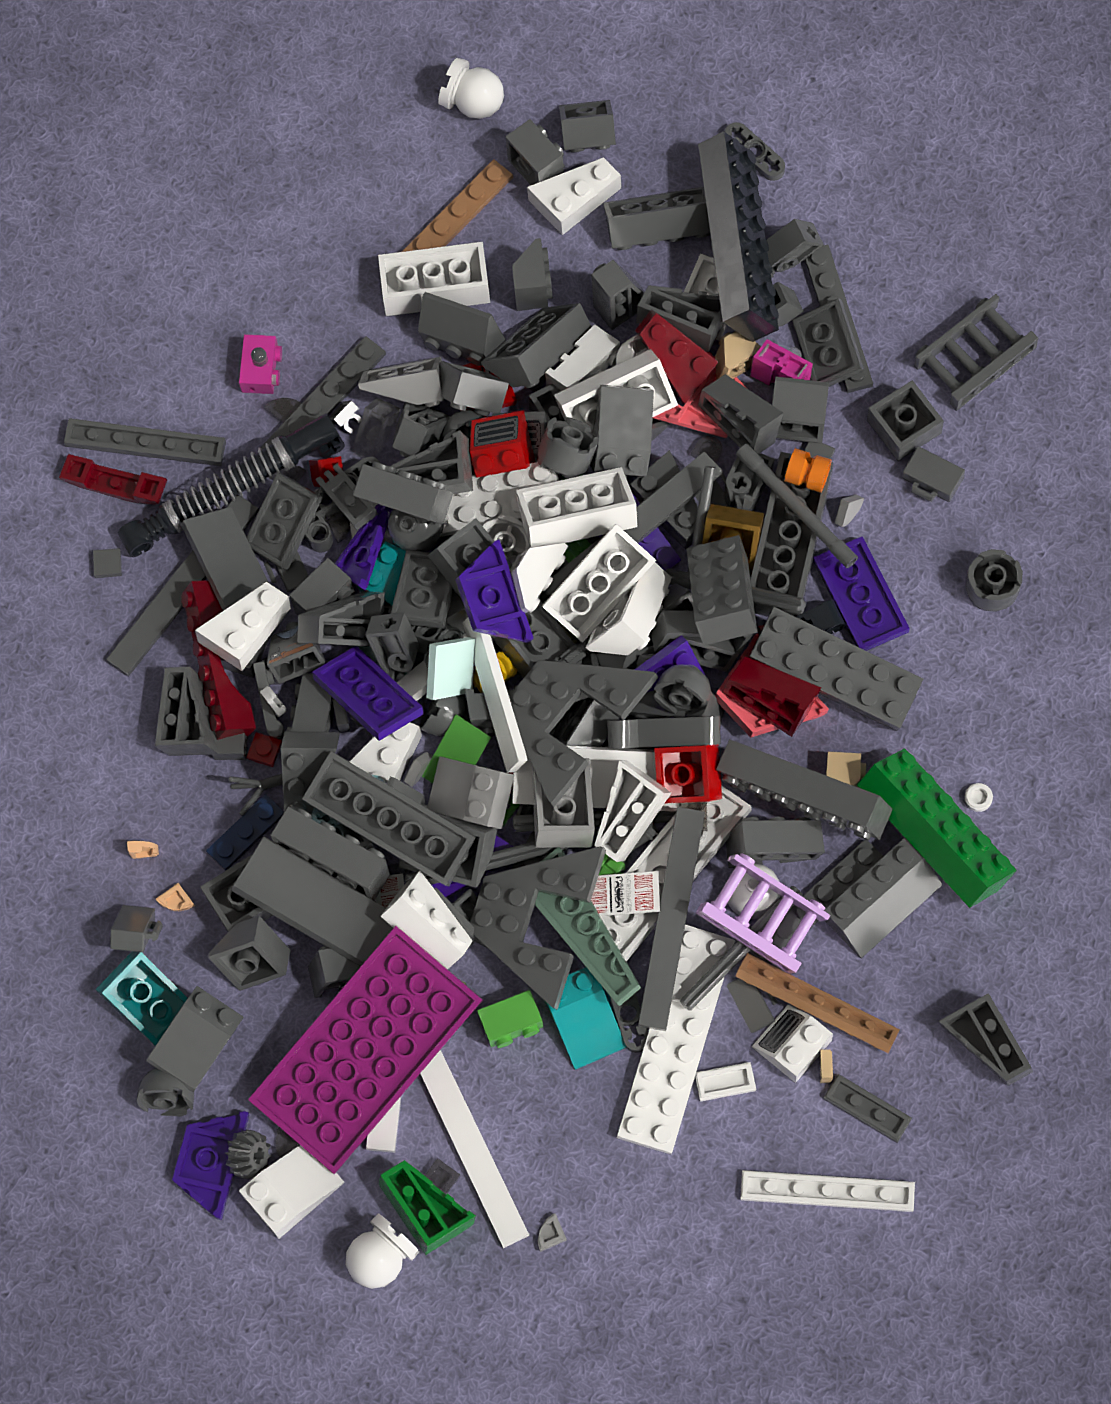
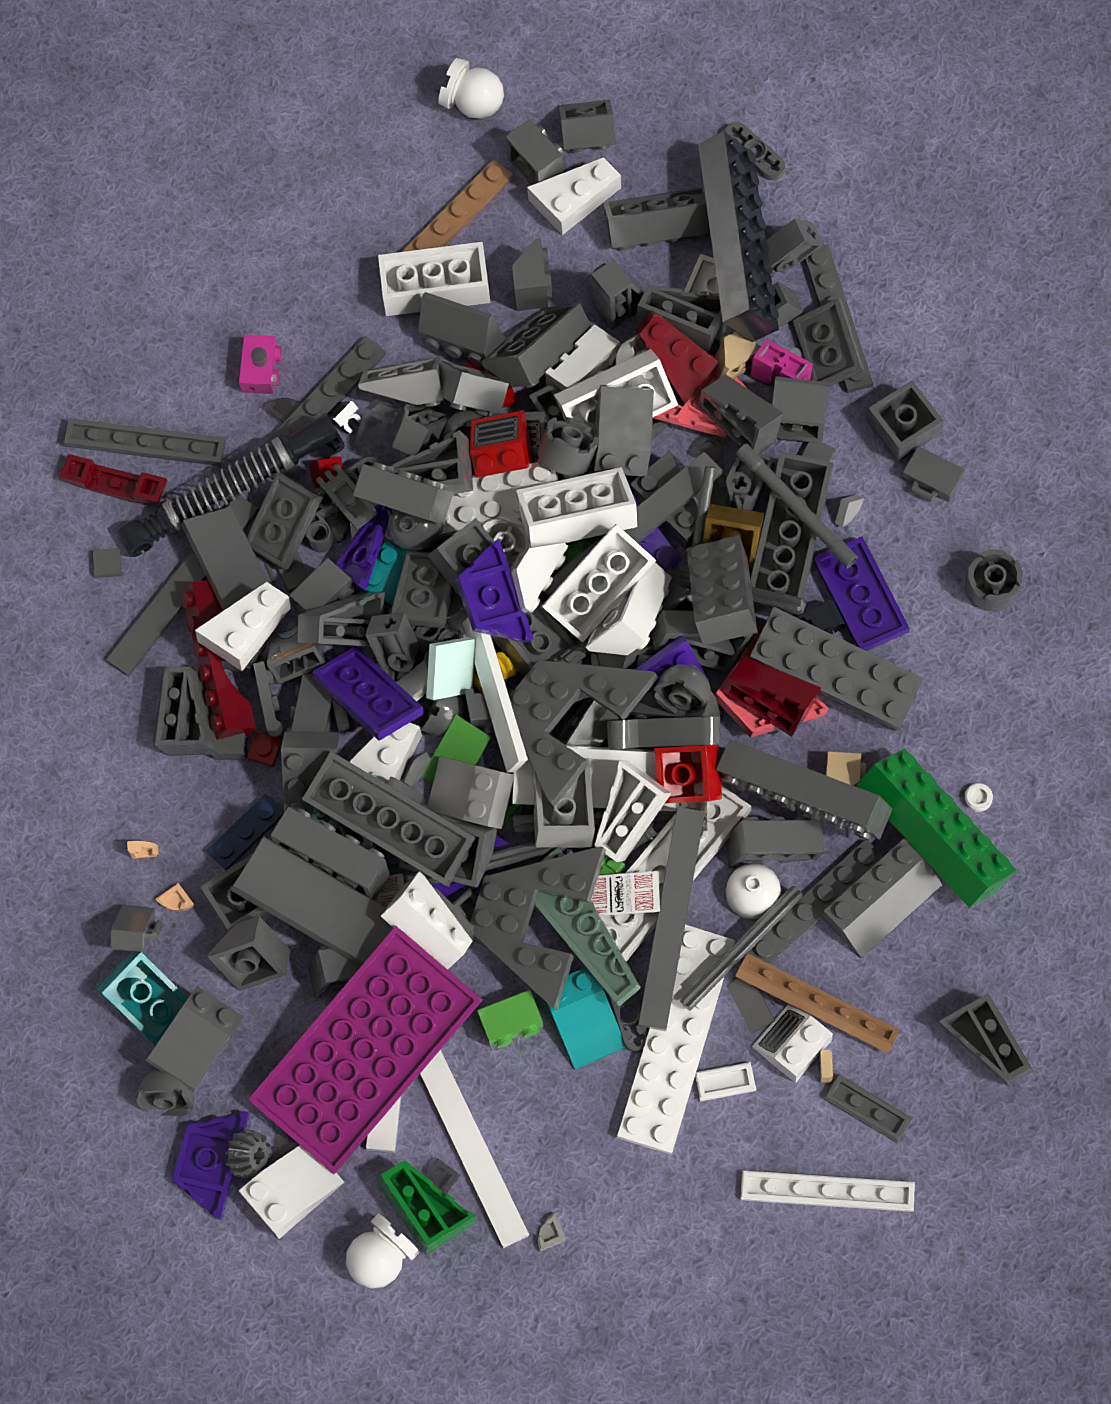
dark grey plant [228,774,283,816] -> none
light grey tile [260,686,286,717] -> none
lavender fence [696,853,830,974] -> none
orange wheel [784,448,832,493] -> none
dark grey fence [914,294,1039,411] -> none

